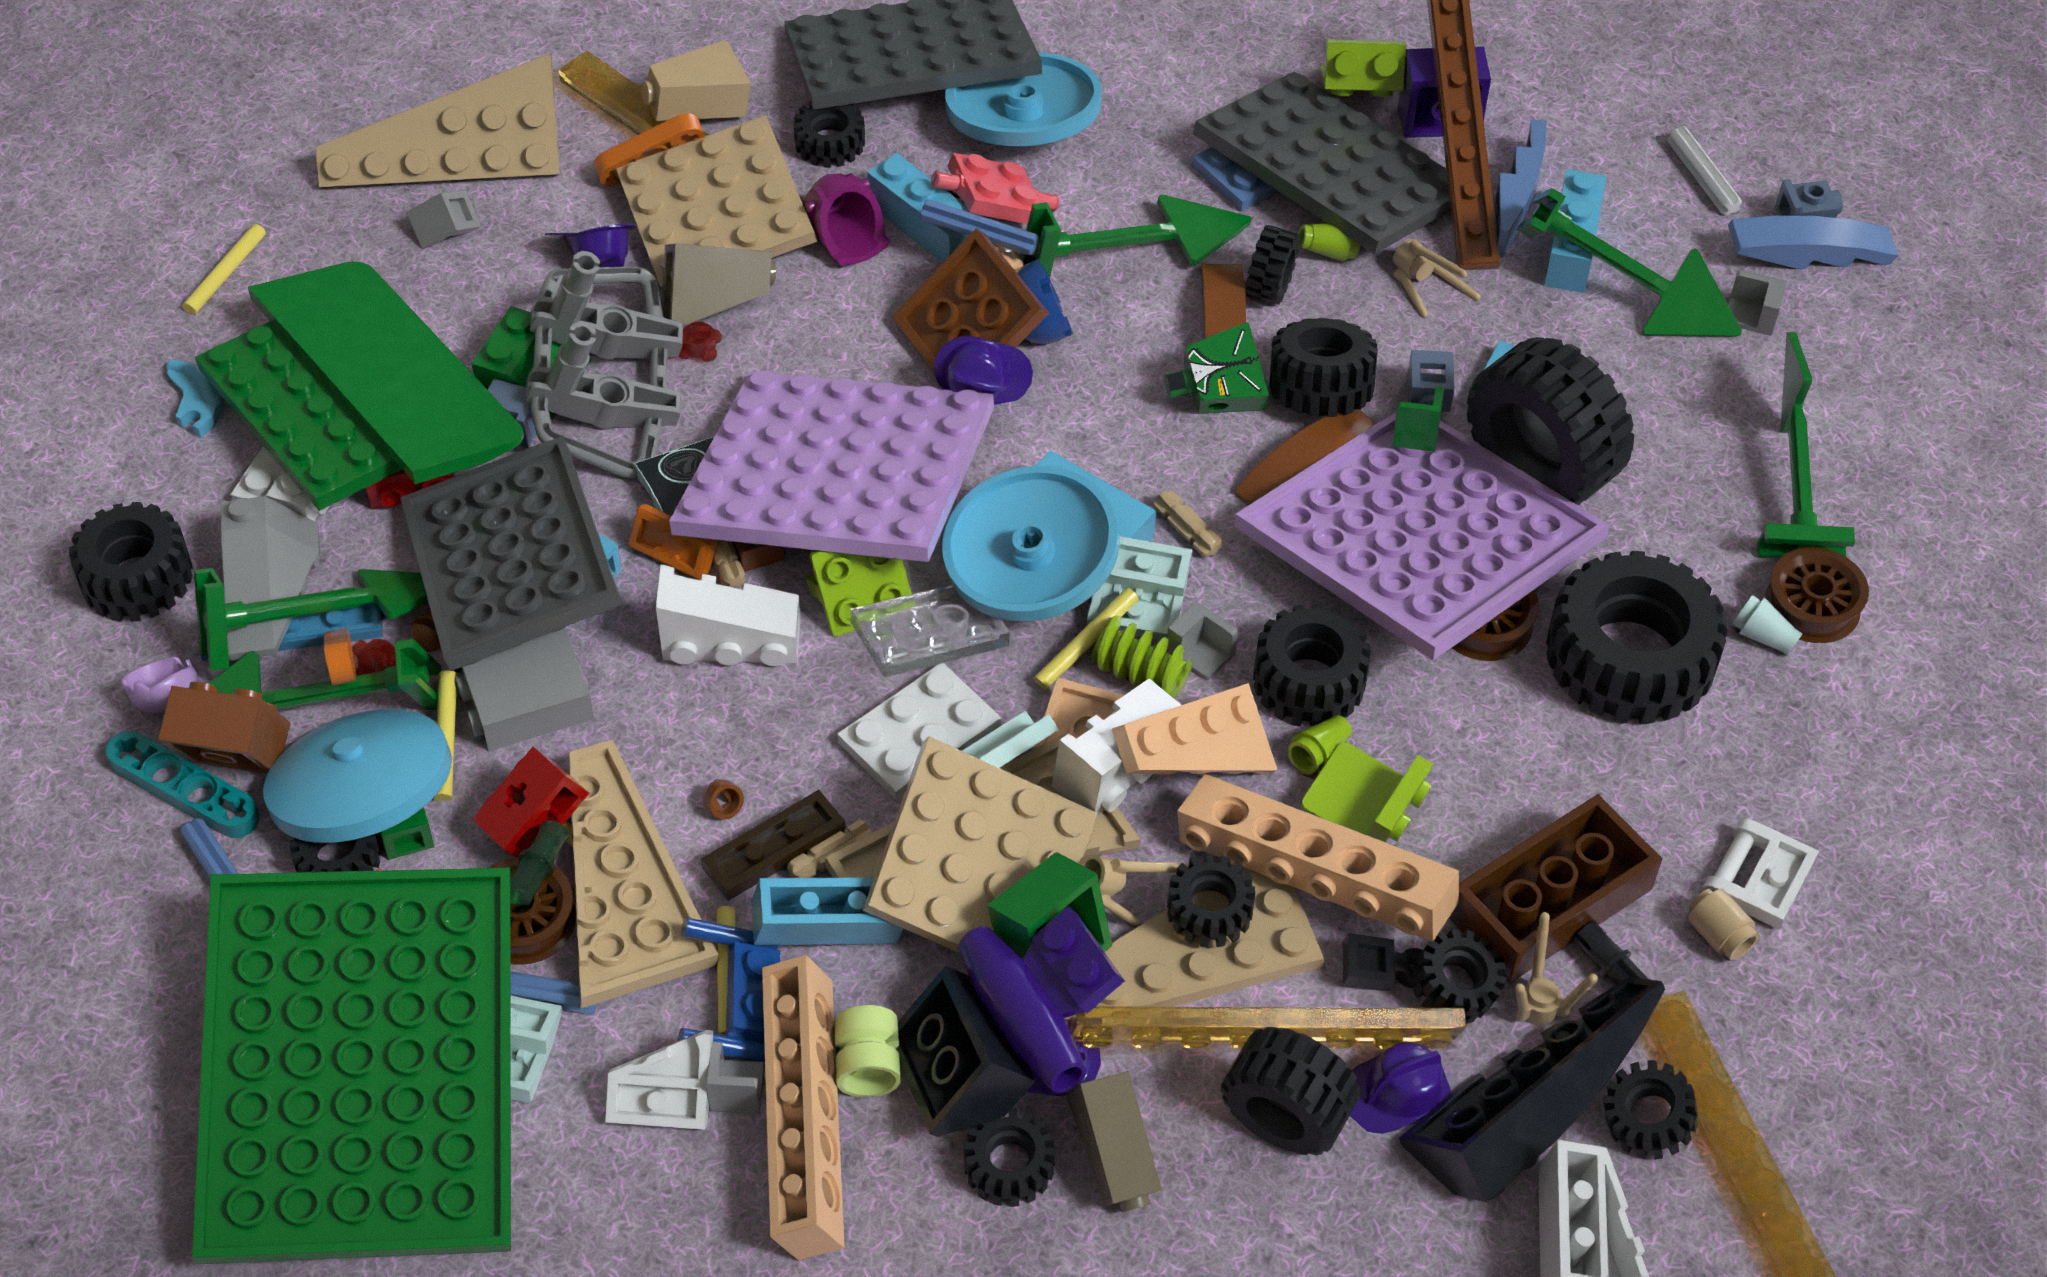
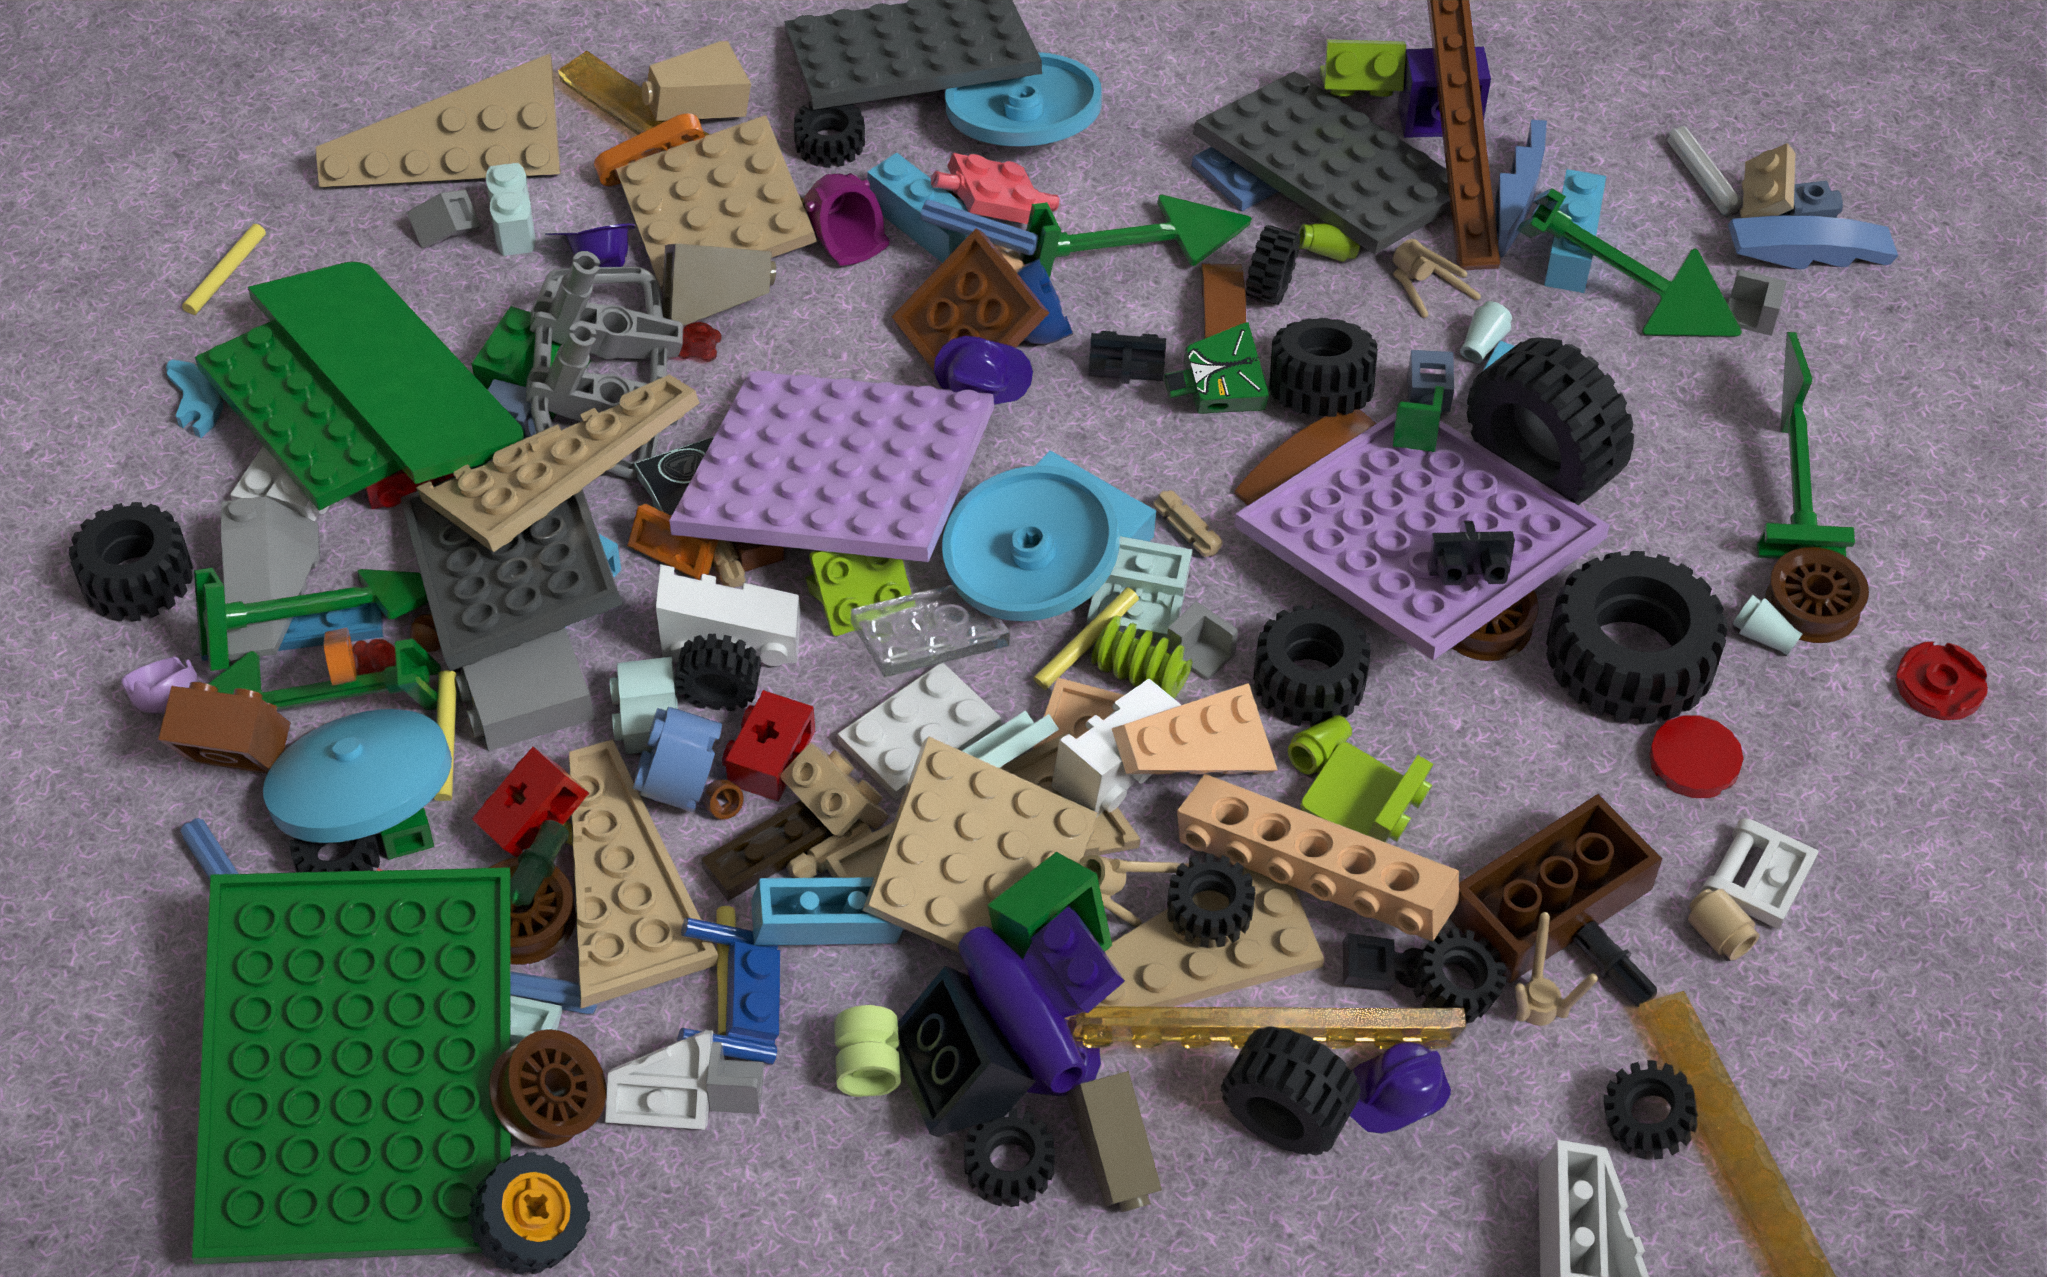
teal beam [106,731,259,838] -> none
light nougat brick [762,955,845,1261] -> none
black wedge [1398,977,1666,1202] -> none
none -> tan wing [416,374,700,552]
none -> black wheel [468,1152,590,1275]
none -> light aqua brick [486,163,536,256]
none -> reddish brown wheel [489,1029,606,1148]
none -> light aqua brick [610,657,678,754]
none -> medium blue brick [632,706,722,812]
none -> black tyre [674,634,761,711]
none -> red brick [722,690,816,802]
none -> tan bracket [780,743,890,837]
none -> black hips [1089,331,1166,384]
none -> black hips [1427,520,1515,585]
none -> light aqua cone [1460,301,1512,364]
none -> red tile [1649,715,1744,798]
none -> tan bracket [1740,143,1796,218]
none -> red tile [1895,641,1988,721]

